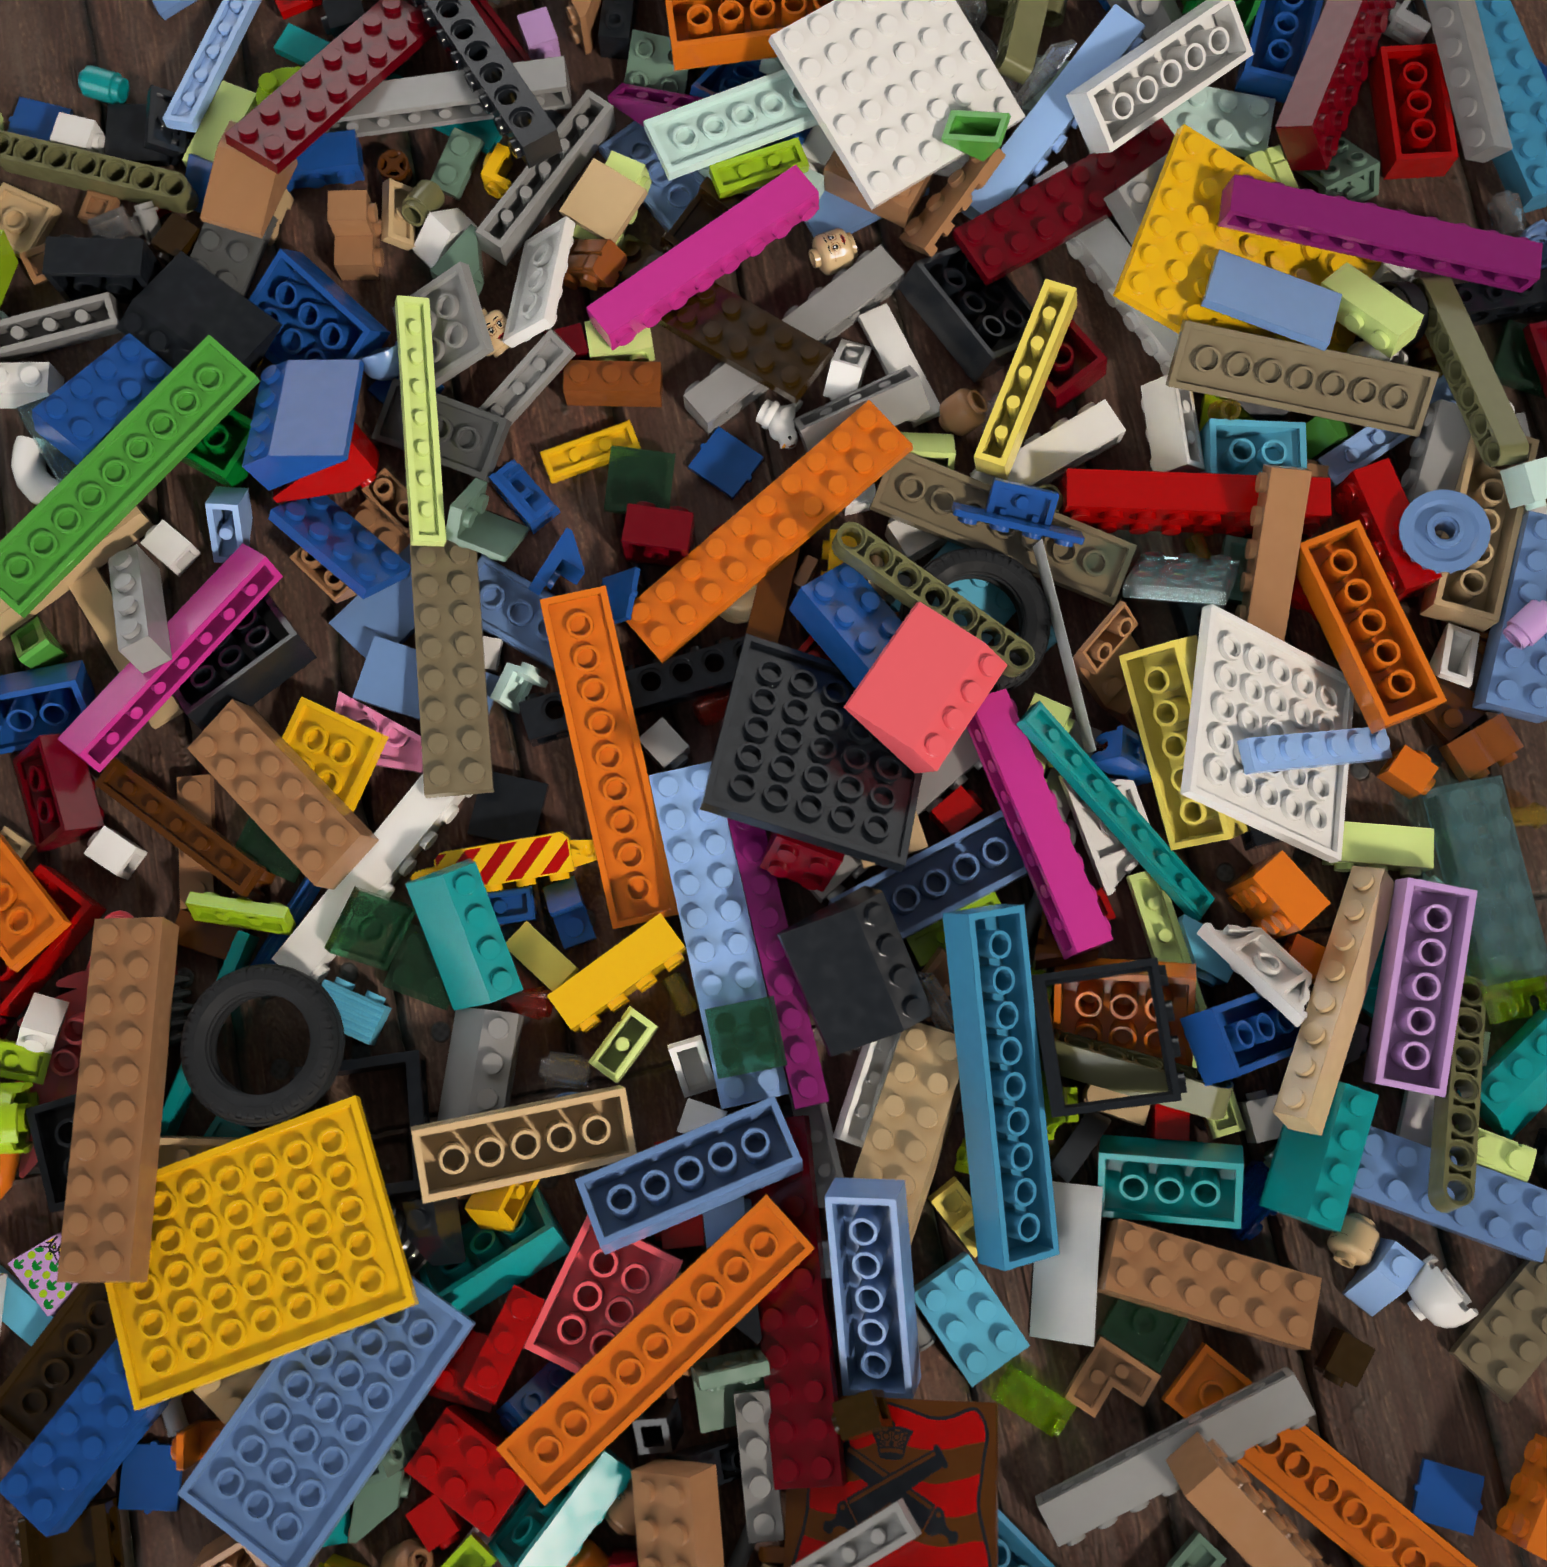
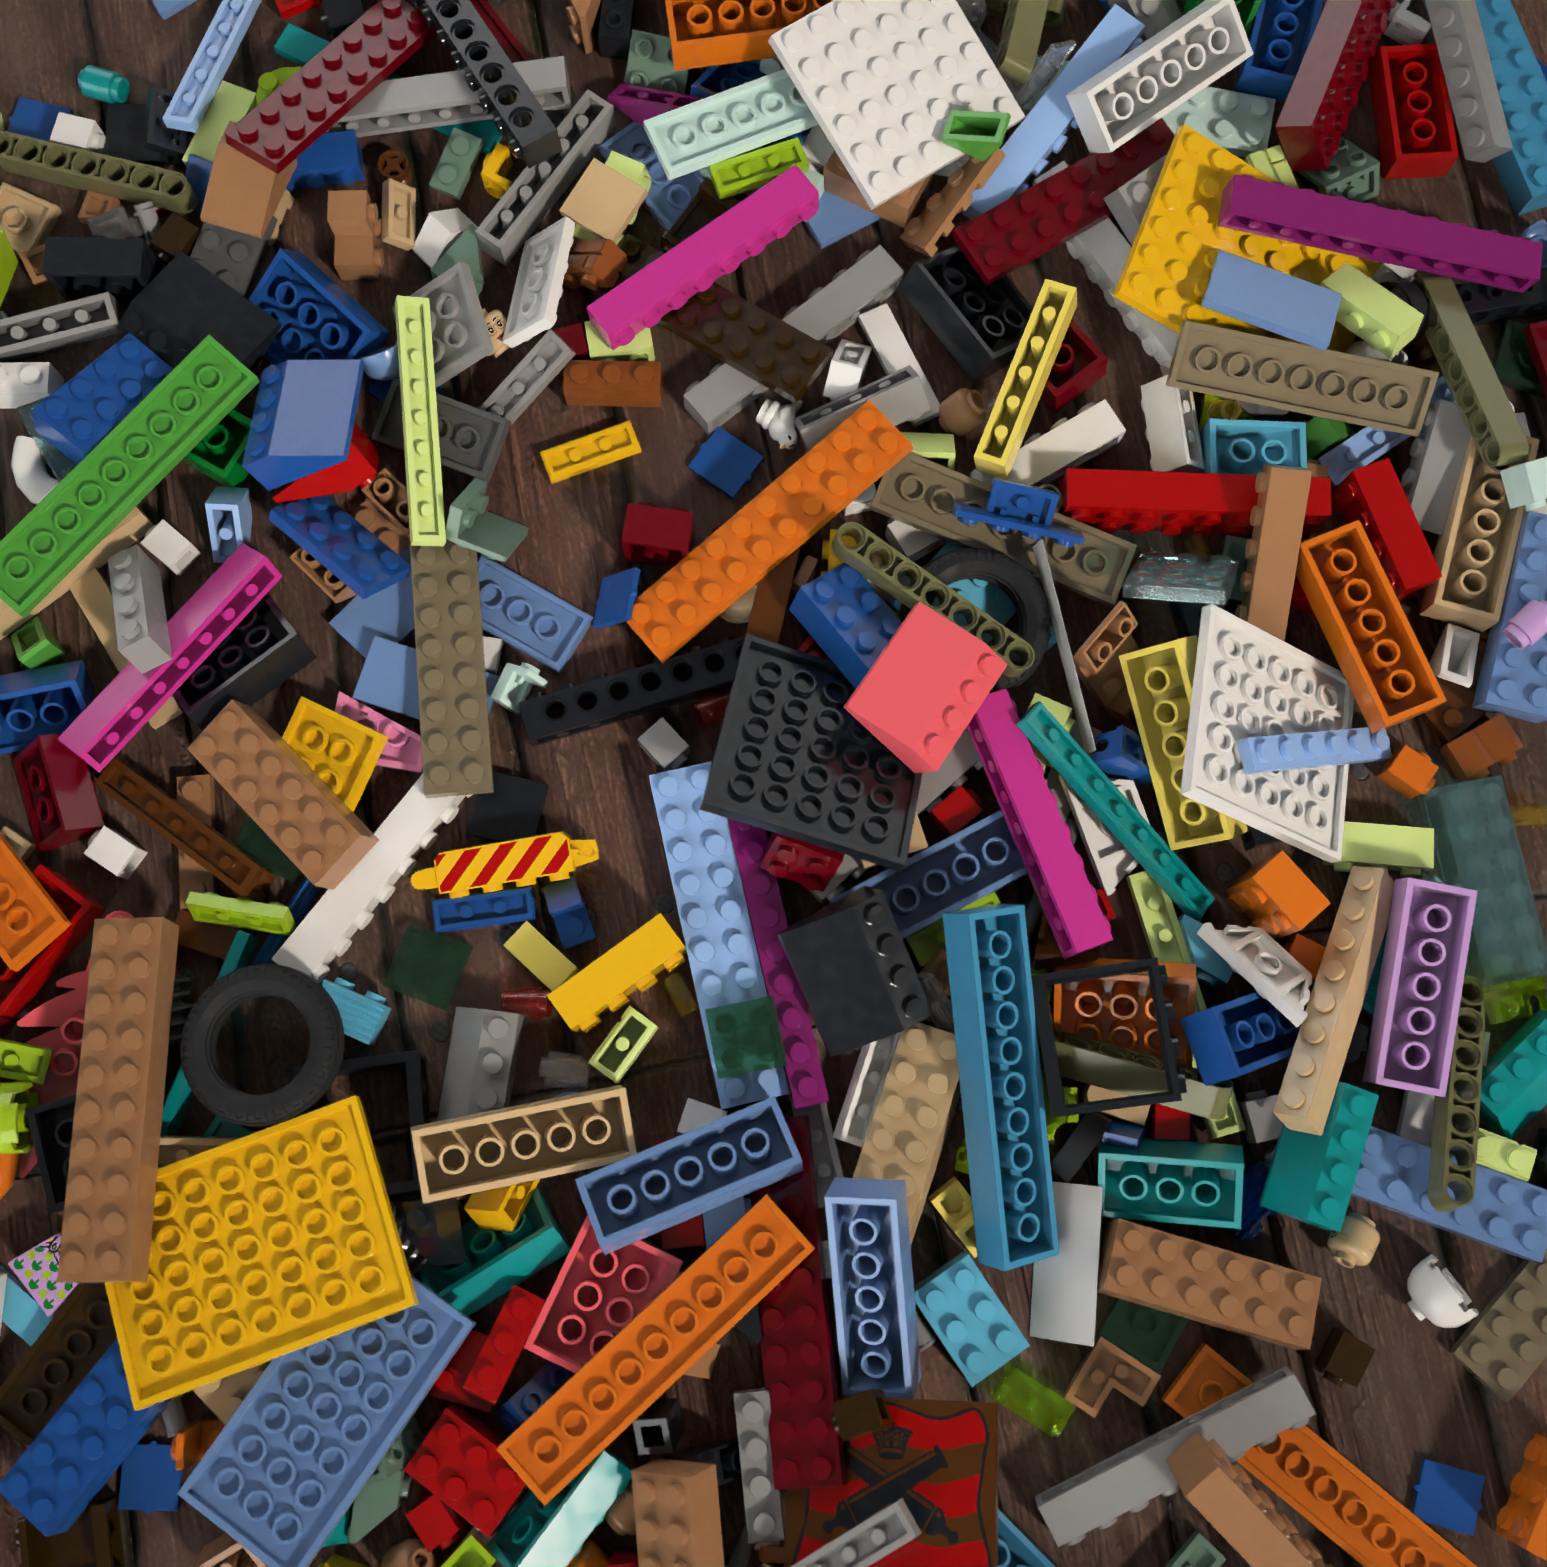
white brick [16,993,70,1054] -> none
clear green plate [324,886,416,971] -> none
olive brick [401,179,445,227] -> none
teal slope [405,858,524,1011] -> none
blue hinge [488,460,561,534] -> none
lavender brick [517,6,561,60] -> none
blue slope [528,527,585,596] -> none
orange plate [539,585,679,929] -> none
clear green plate [604,445,676,514] -> none
white slope [667,1035,717,1098] -> none
sand green bracket [690,1347,770,1433] -> none
tan head [809,228,858,275] -> none
light blue slope [1342,1238,1425,1316] -> none
medium blue gear [1398,490,1491,574] -> none
clear brick [1487,190,1527,237] -> none
none -> blue tile [1102,1118,1146,1150]

